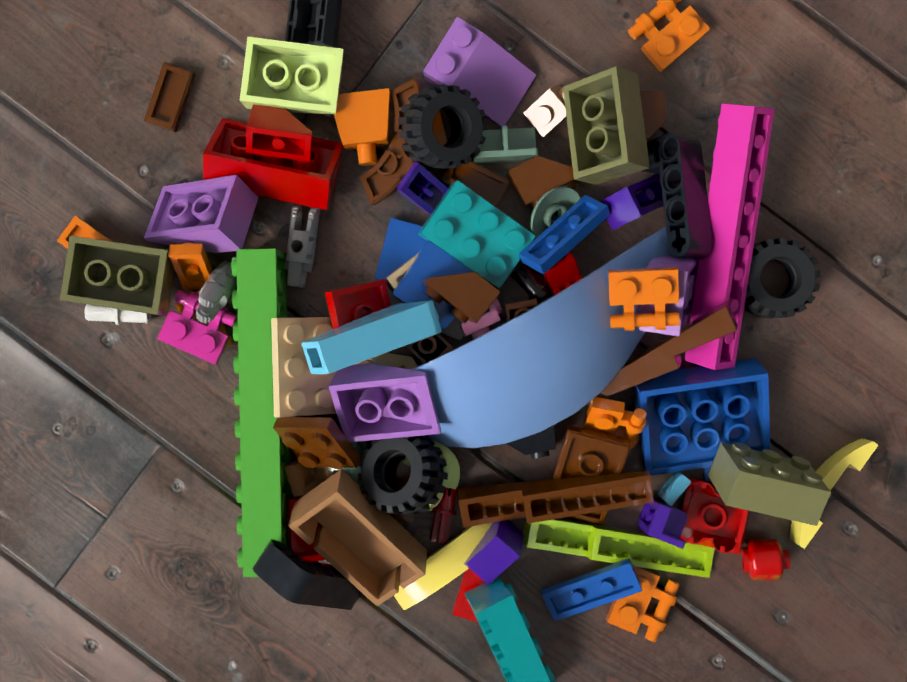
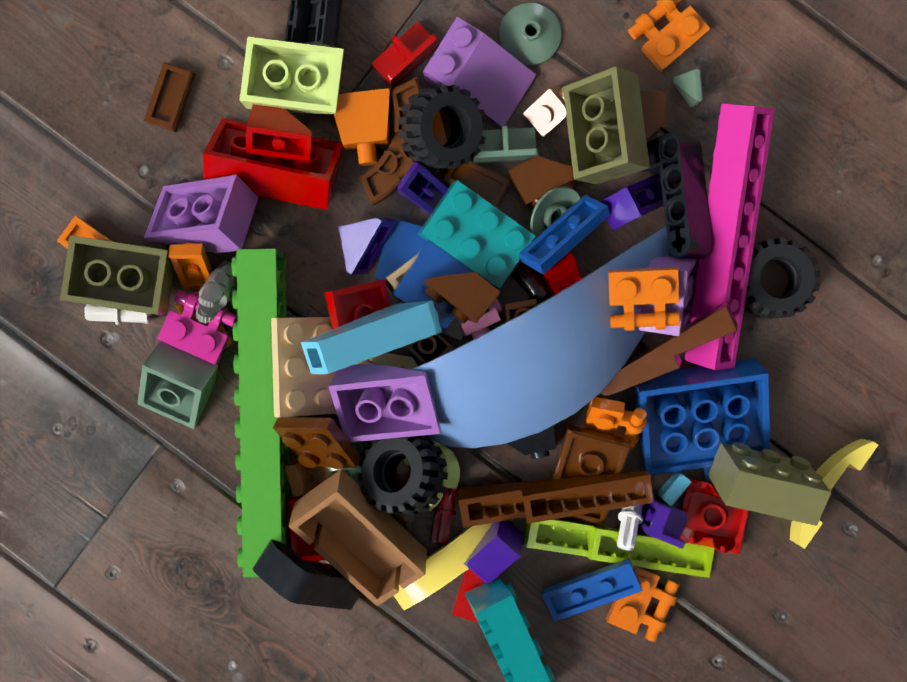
light grey hinge [284,206,320,288] -> none
red head [742,539,790,581] -> none
none -> sand green slope [137,341,219,429]
none -> slope [339,218,397,275]
none -> red panel [371,21,439,89]
none -> sand green dish [499,3,561,66]
none -> white axle [617,504,643,551]
none -> sand green slope [673,69,703,108]

